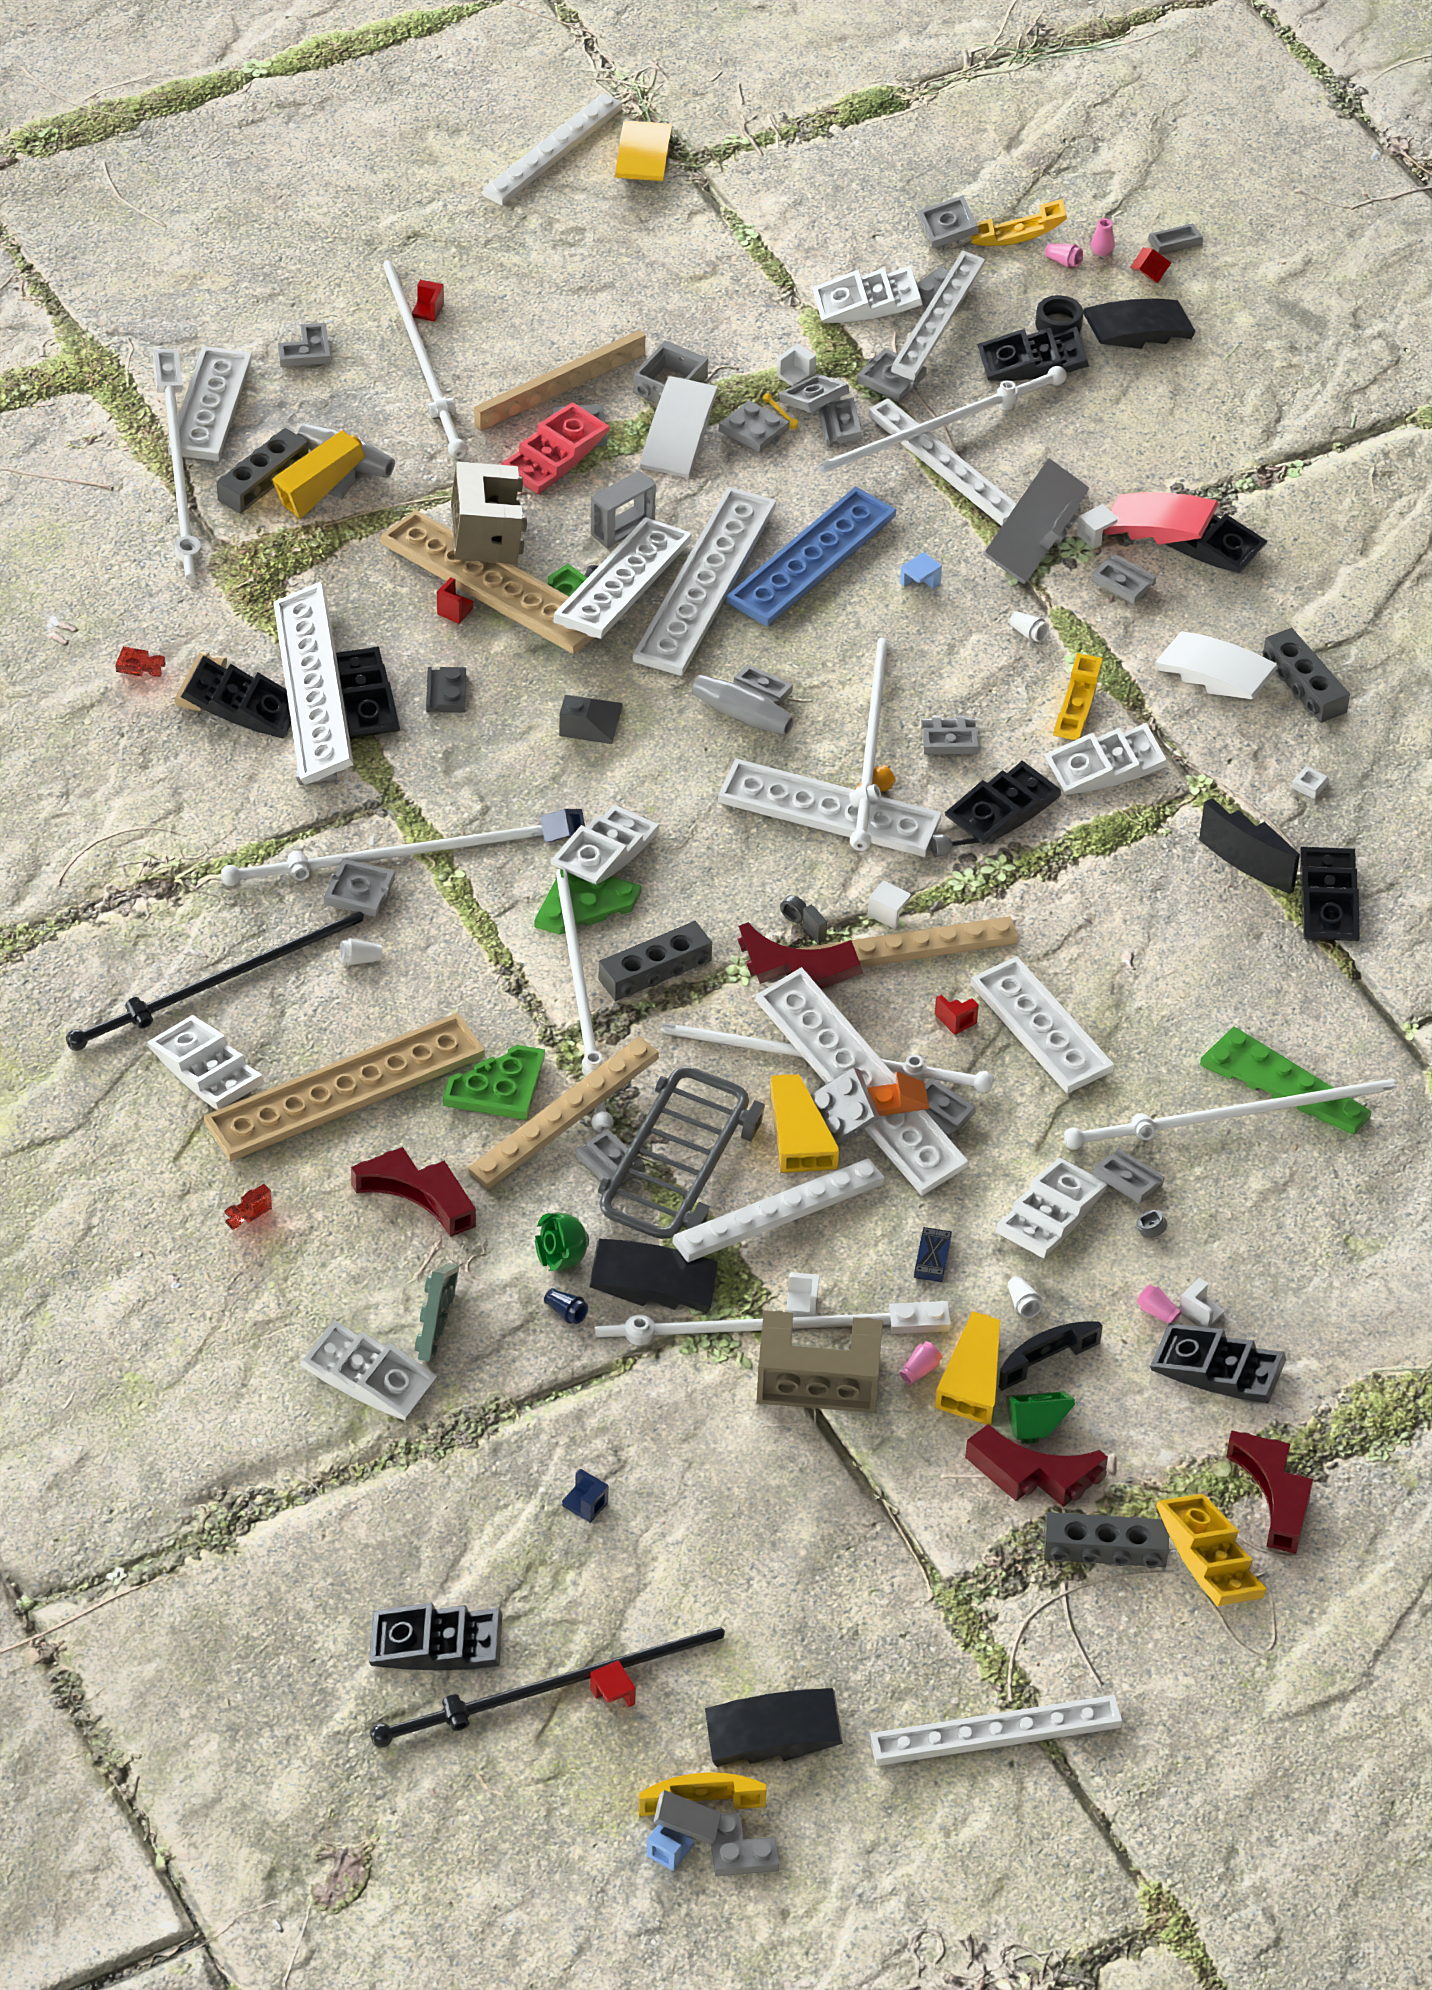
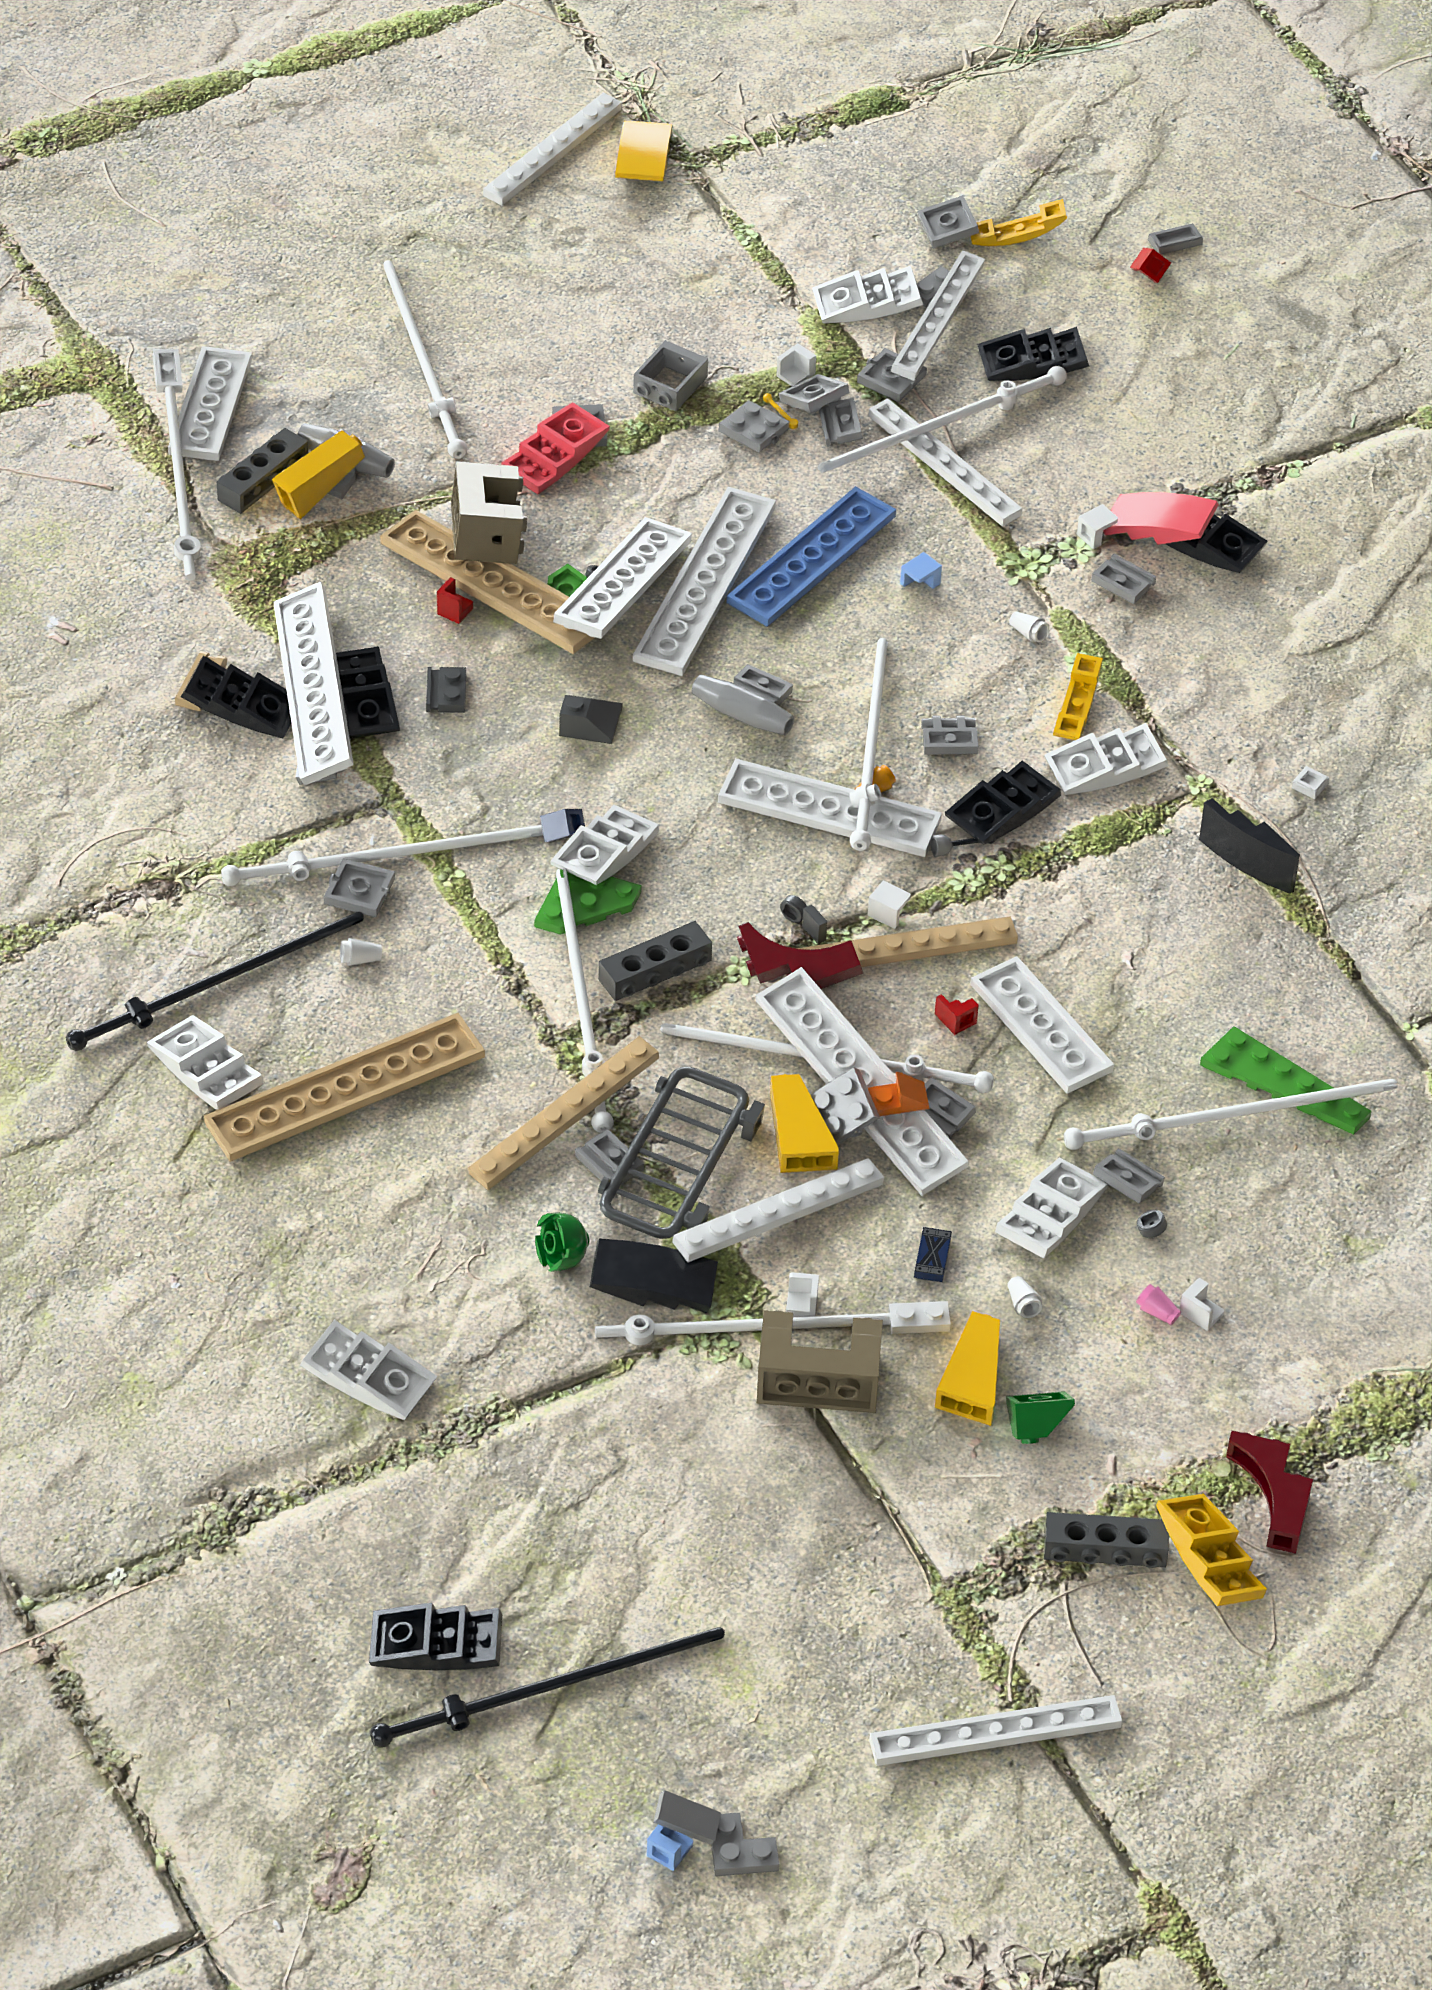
clear red plate [115,646,166,677] -> none
clear red plate [224,1184,272,1230] -> none
light grey plate [278,323,331,367] -> none
dark red arch [351,1147,476,1237] -> none
red panel [412,279,444,322] -> none
sand green plate [415,1263,460,1362] -> none
bright green plate [443,1045,545,1120] -> none
tan plate [474,330,646,431] -> none
dark blue cone [544,1288,588,1324] -> none
dark blue panel [562,1469,609,1523] -> none
red panel [590,1660,636,1707] -> none
light grey window [591,470,656,548] -> none
yellow slope [638,1772,767,1816] -> none
white slope [640,376,718,478] -> none
black slope [705,1688,843,1767] -> none
bright pink cone [899,1342,942,1385] -> none
dark red arch [965,1424,1108,1507] -> none
light grey bracket [983,459,1089,584] -> none
black slope [998,1321,1103,1391] -> none
black tyre [1035,295,1083,334] -> none
bright pink cone [1045,243,1083,269] -> none
black slope [1083,298,1196,349] -> none
bright pink cone [1091,218,1115,256] -> none
black slope [1150,1323,1286,1404] -> none
white slope [1155,632,1278,699] -> none
dark grey brick [1262,627,1350,723] -> none
black slope [1300,846,1360,941] -> none

